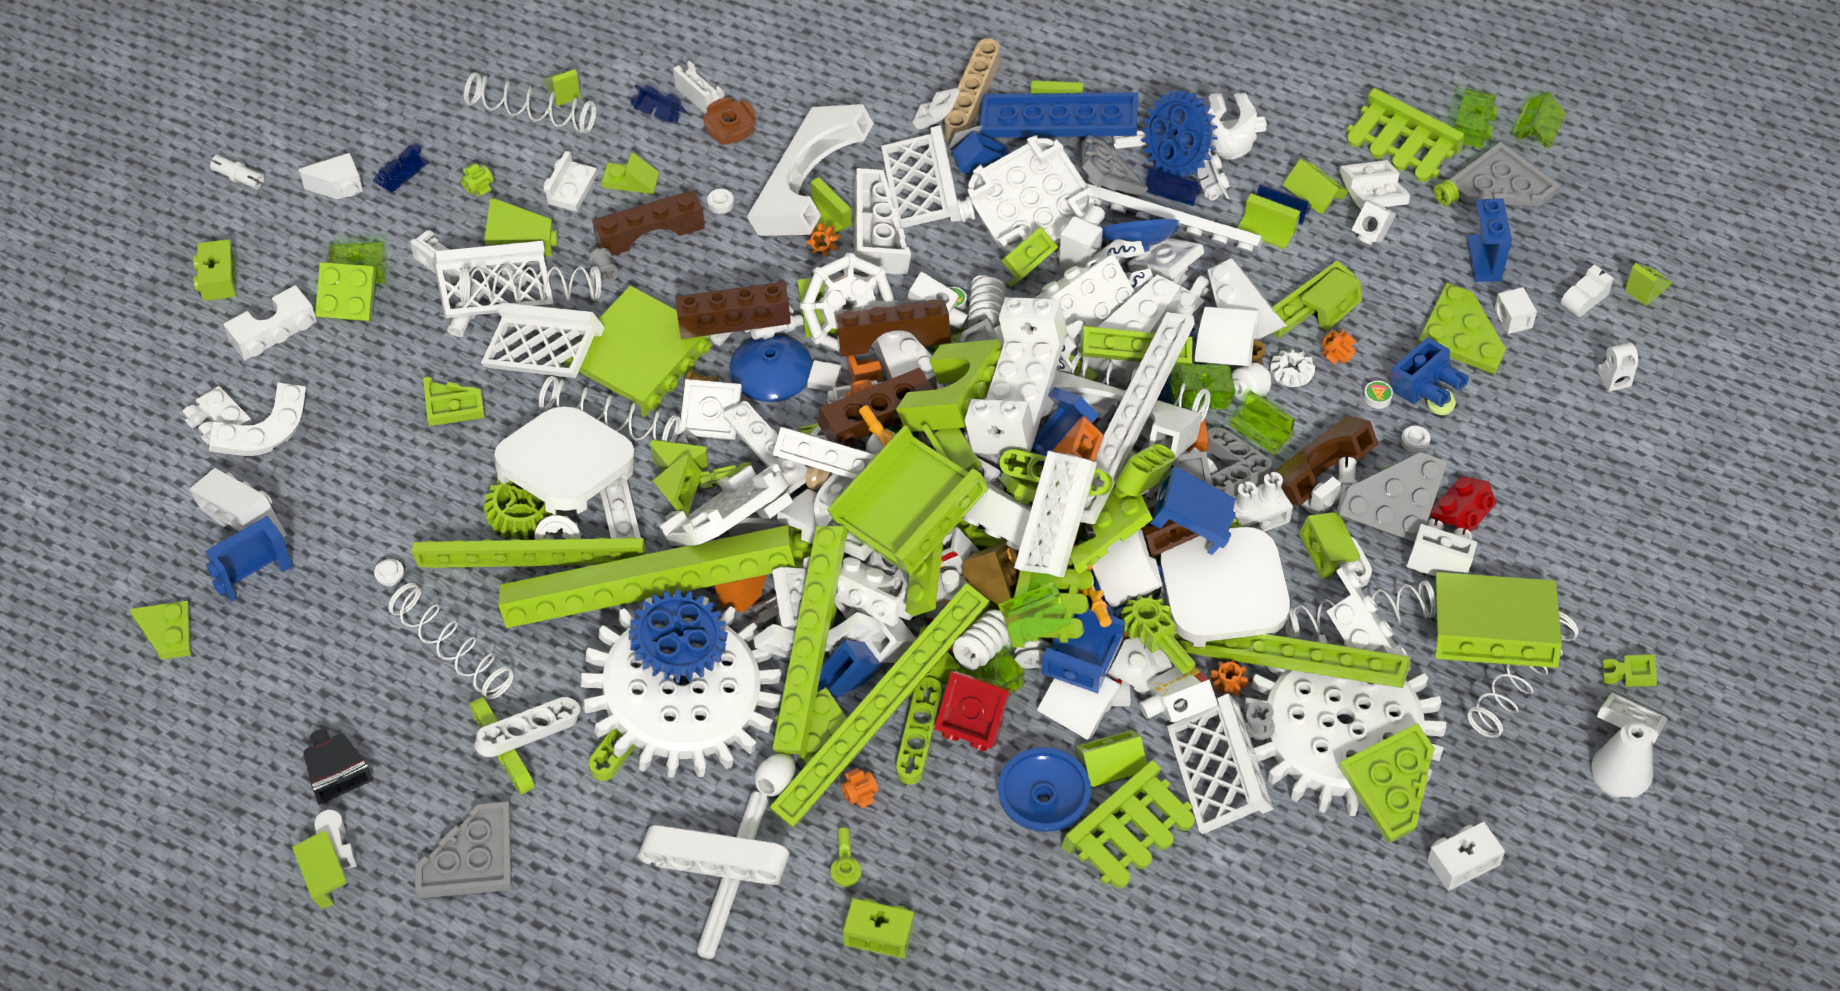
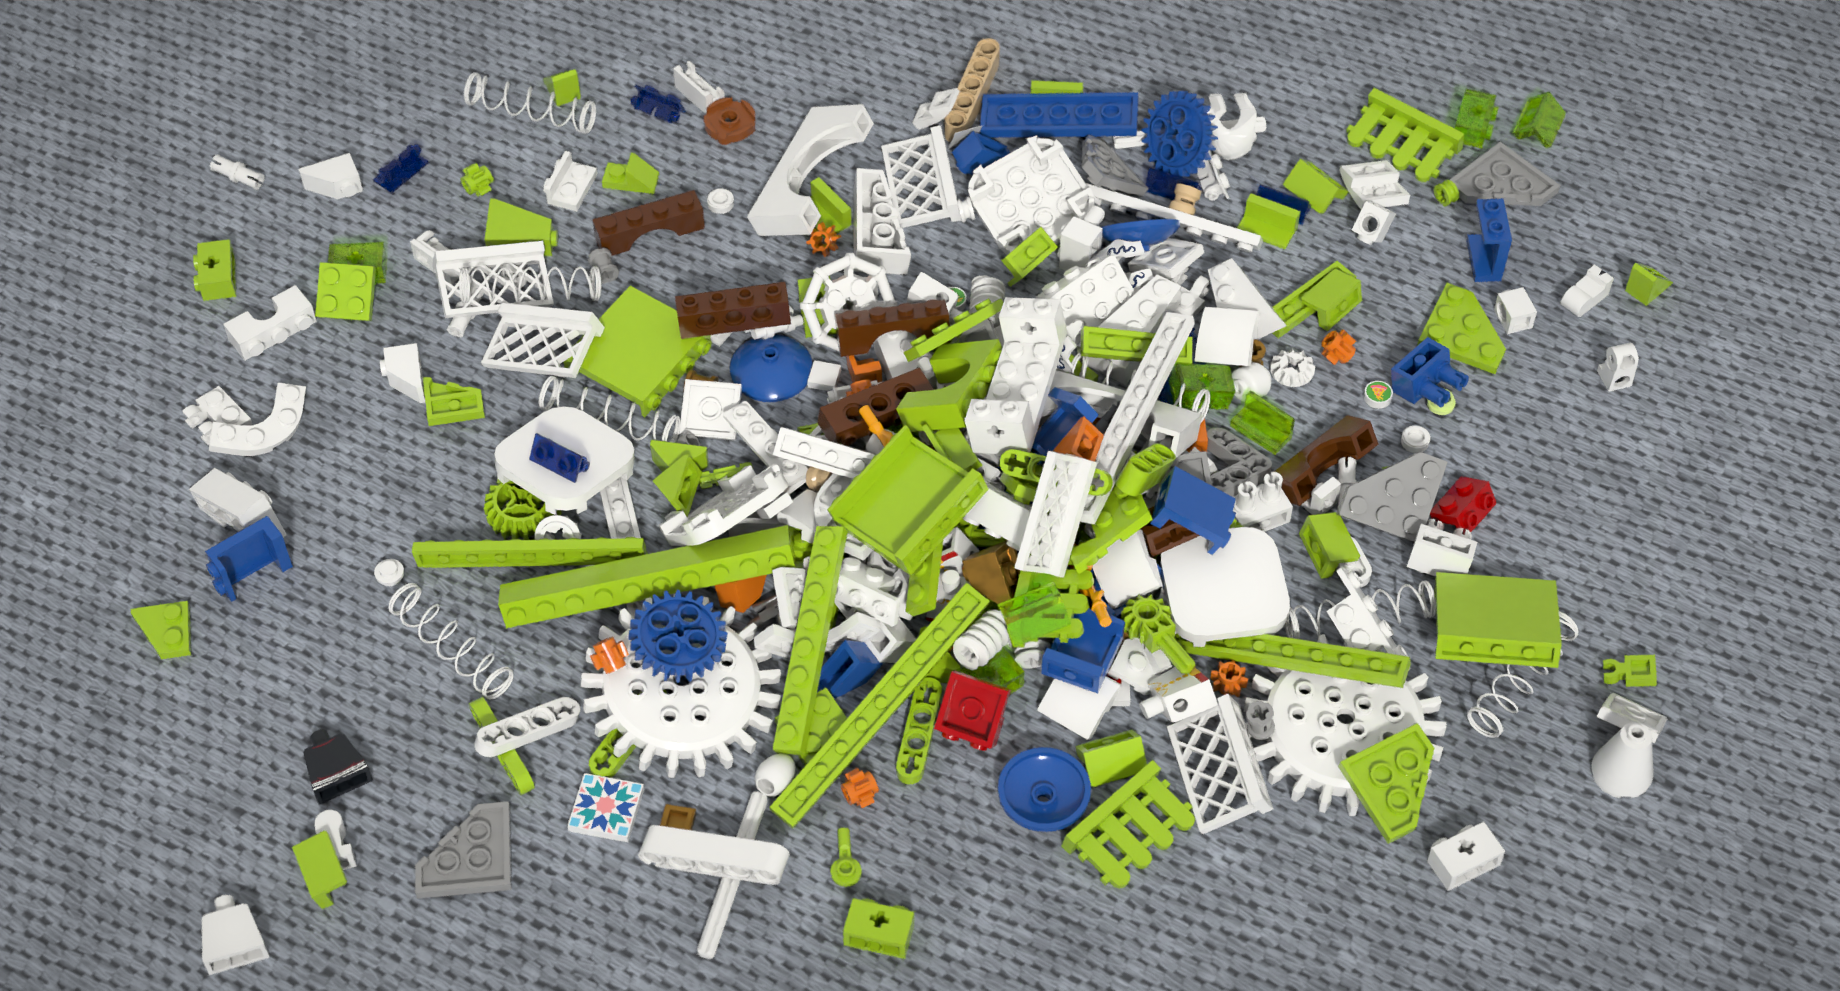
none -> white torso [202,895,269,975]
none -> white slope [380,343,425,403]
none -> clear blue hinge [529,433,590,483]
none -> tile [567,773,644,842]
none -> orange gear [590,636,629,674]
none -> pearl gold tile [660,804,696,831]
none -> lime plate [903,298,1004,362]
none -> tan wheel [1169,183,1202,216]

